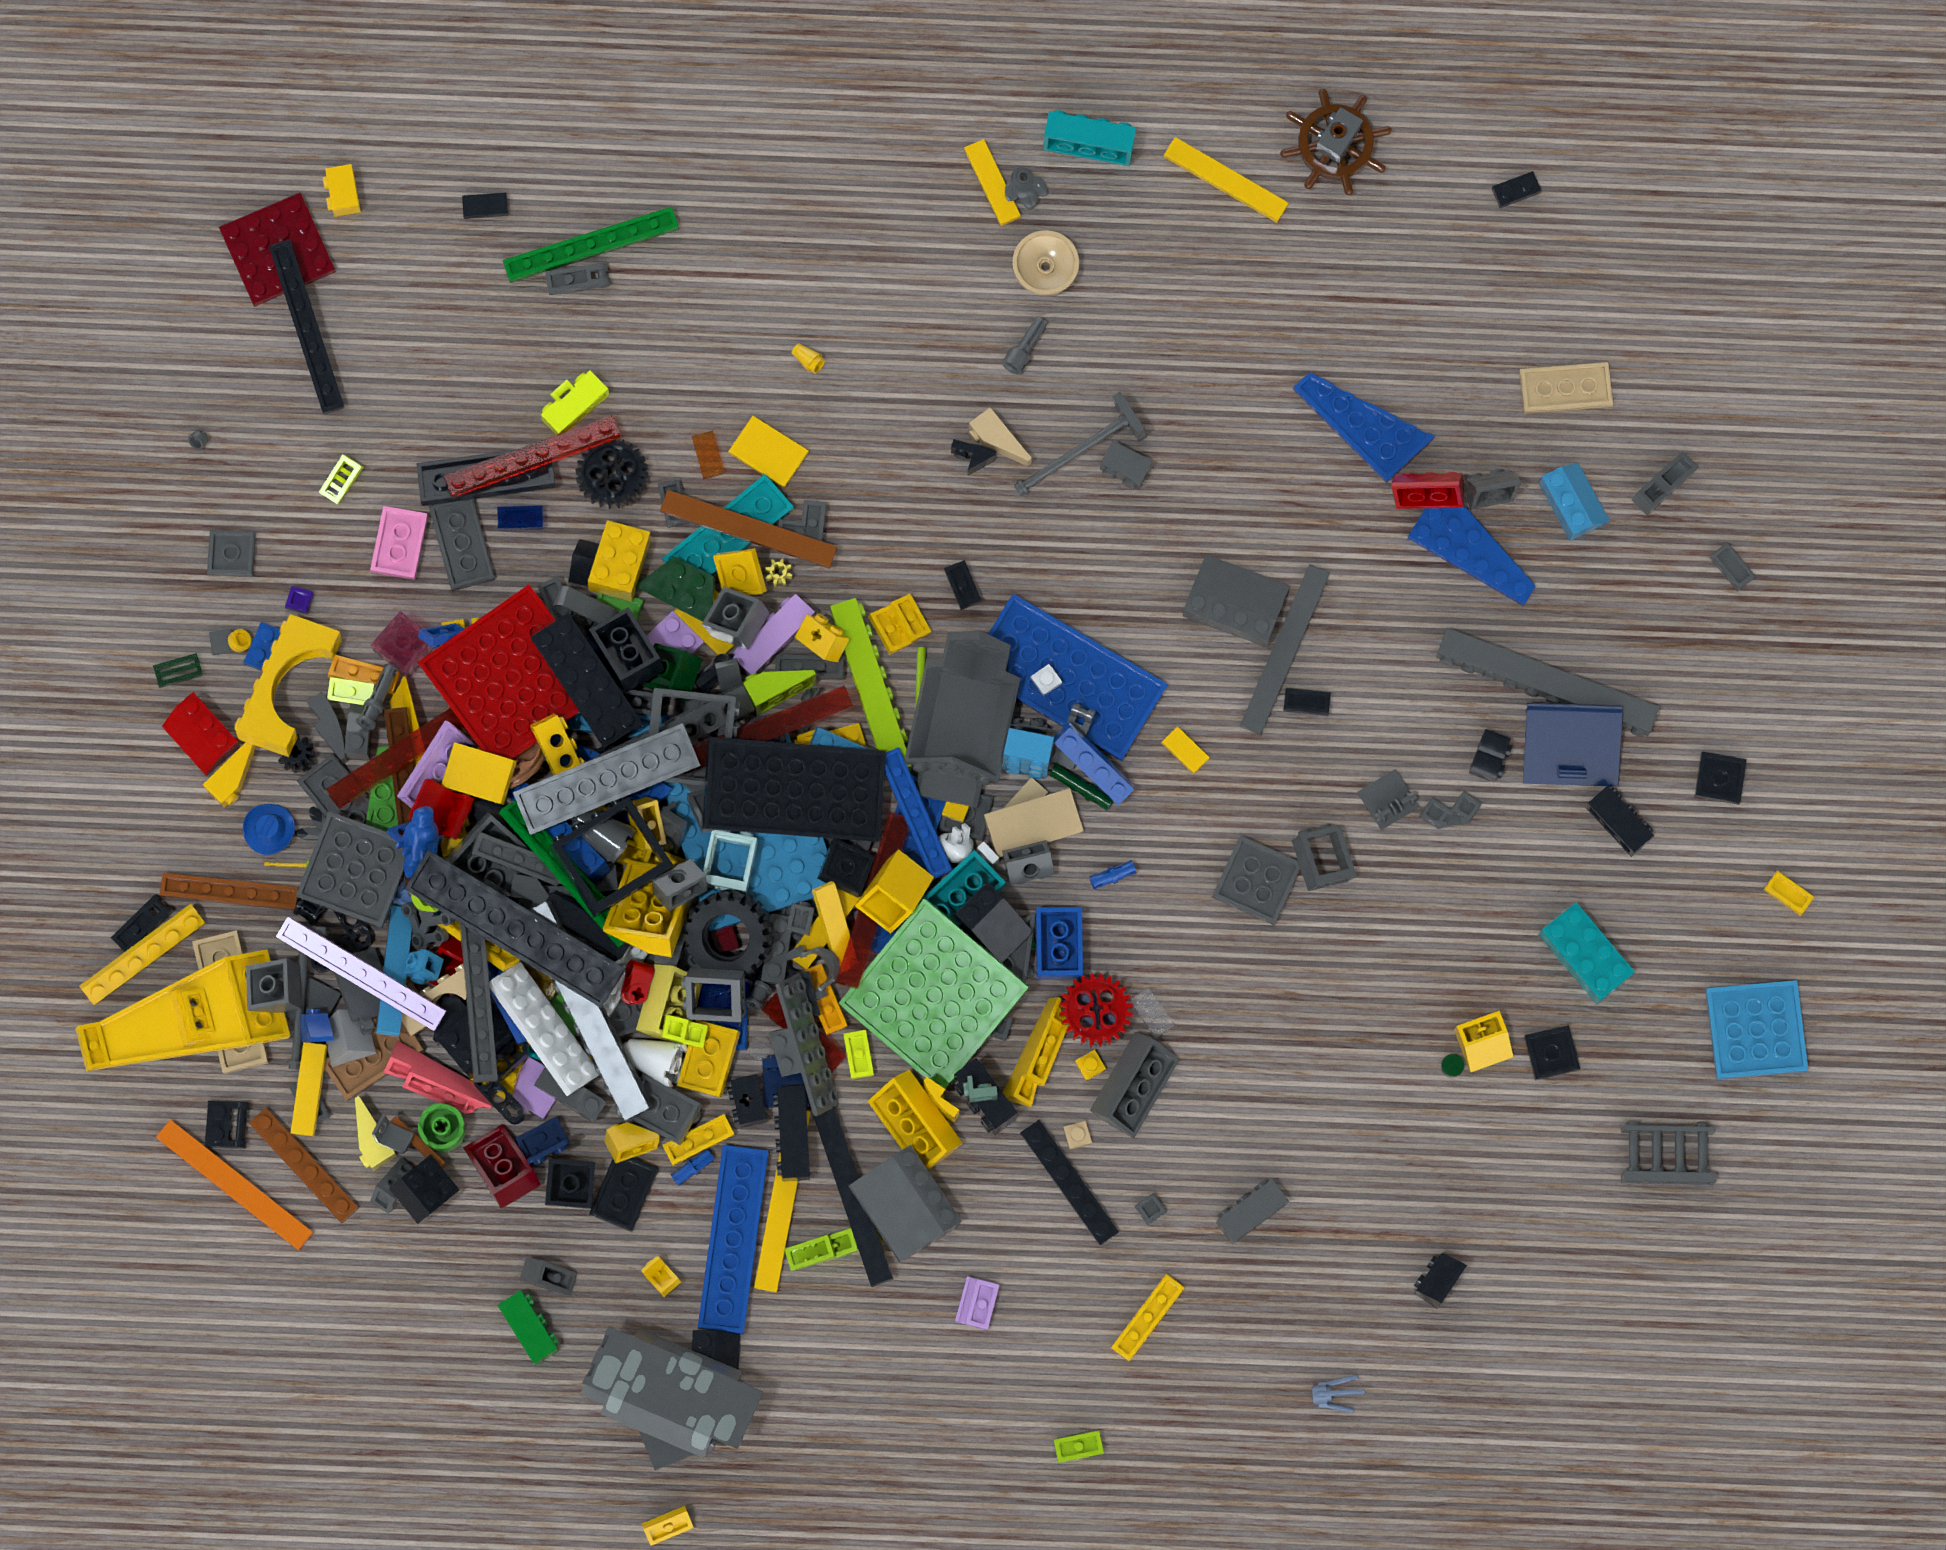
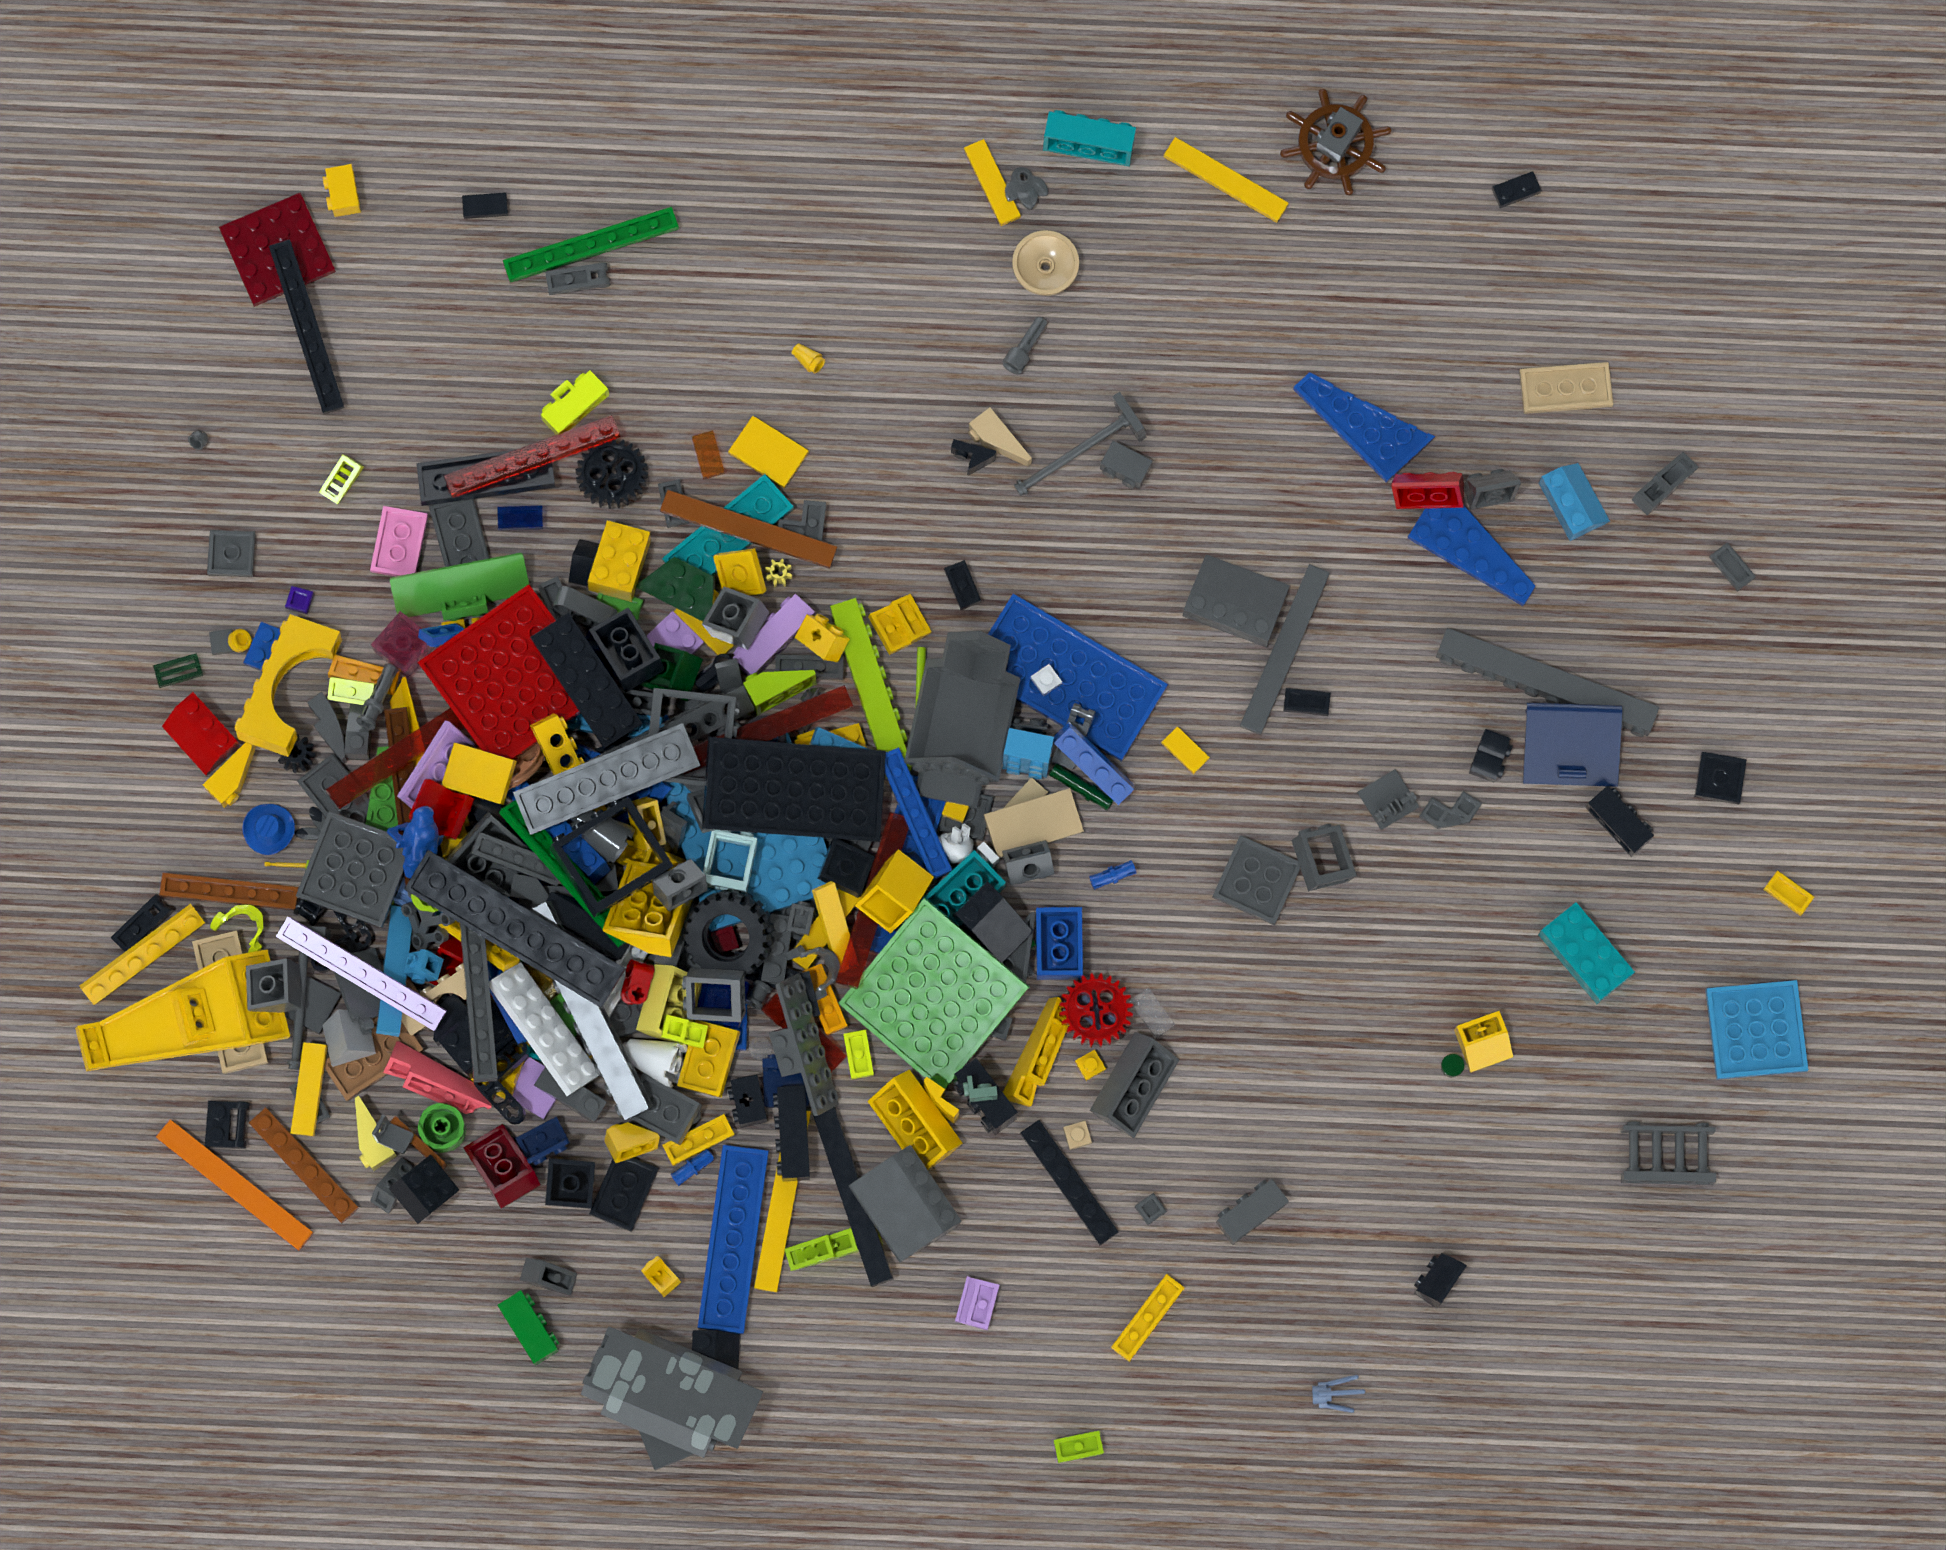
blue slope [300,1009,334,1042] -> none
yellow plate [642,1506,694,1546] -> none
black tile [1524,1025,1580,1081] -> none
none -> neon yellow helmet [210,905,263,953]
none -> bright green bracket [389,553,529,621]

